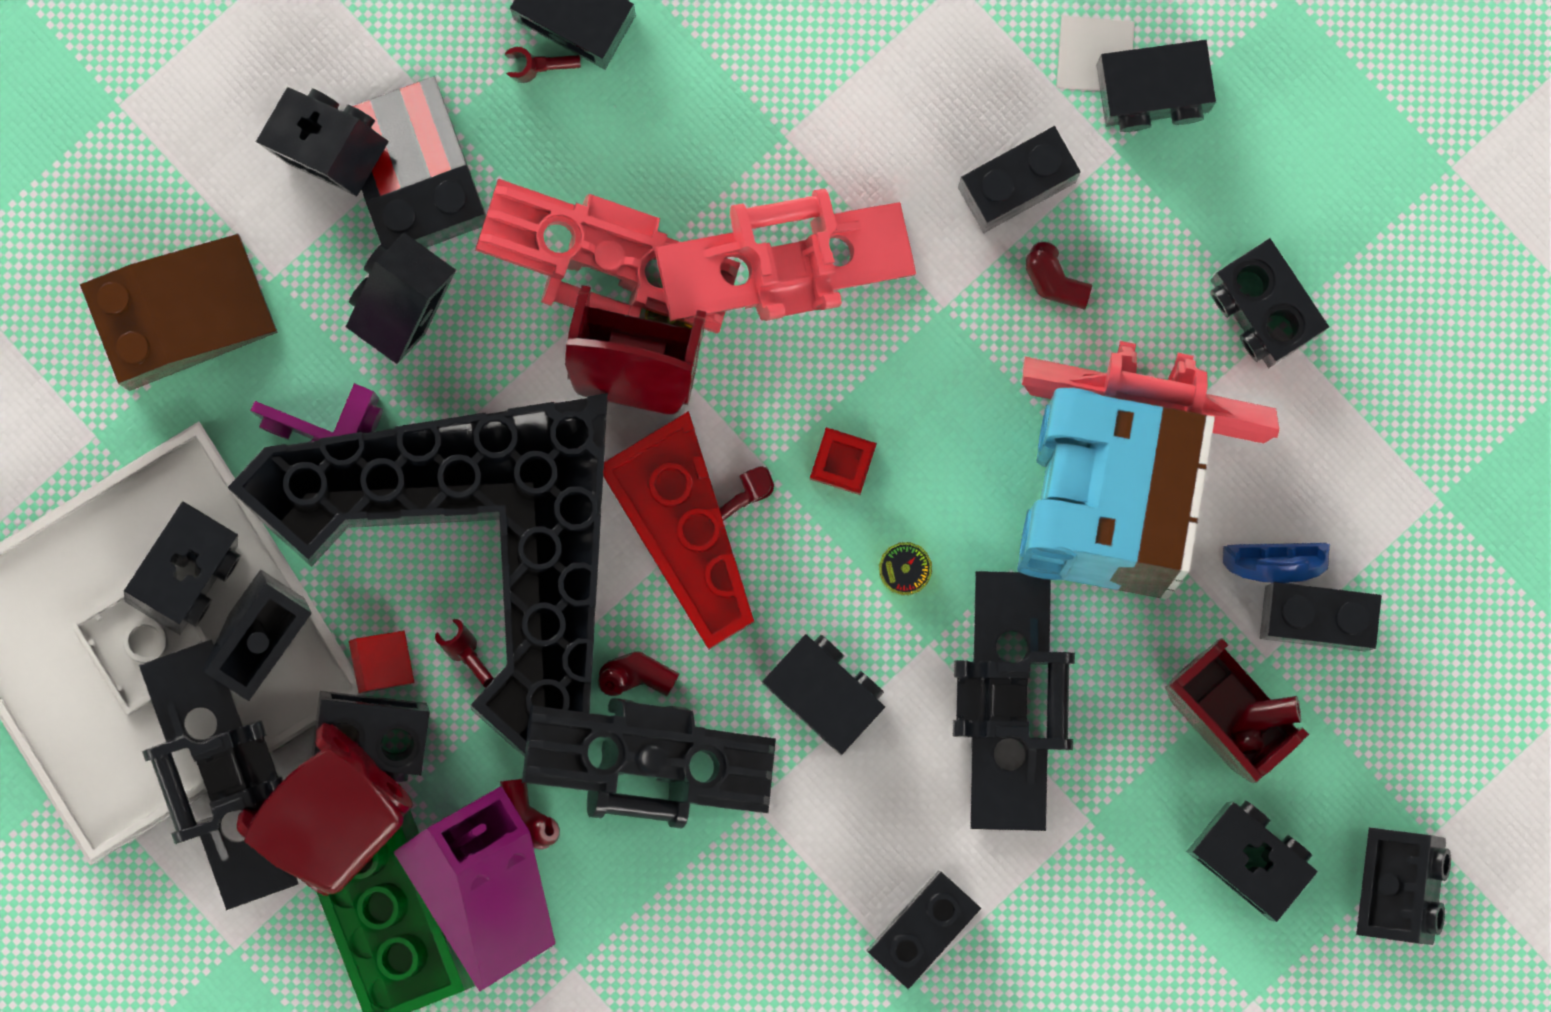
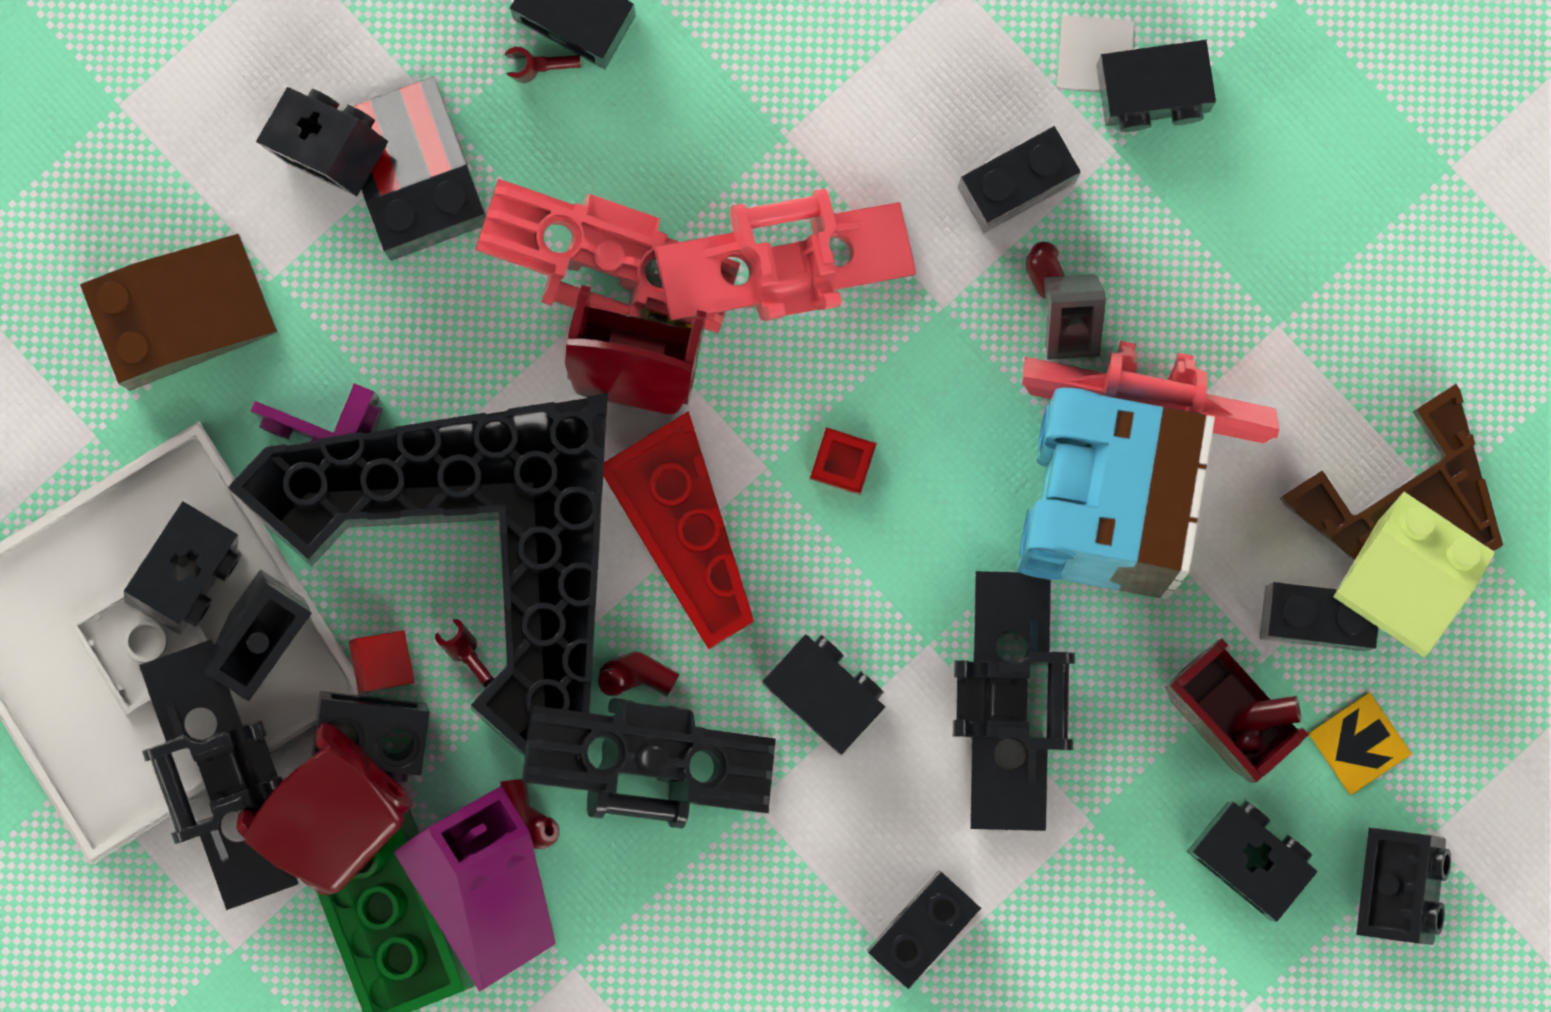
black brick [346,233,456,364] -> none
dark red hand [719,466,774,521] -> none
tile [879,542,932,596] -> none
black brick [1210,238,1329,368] -> none
blue tile [1223,543,1330,583] -> none
none -> dark grey slope [1044,274,1106,360]
none -> reddish brown wing [1280,384,1503,561]
none -> yellow sticker [1308,692,1412,796]
none -> yellowish green slope [1333,492,1495,658]

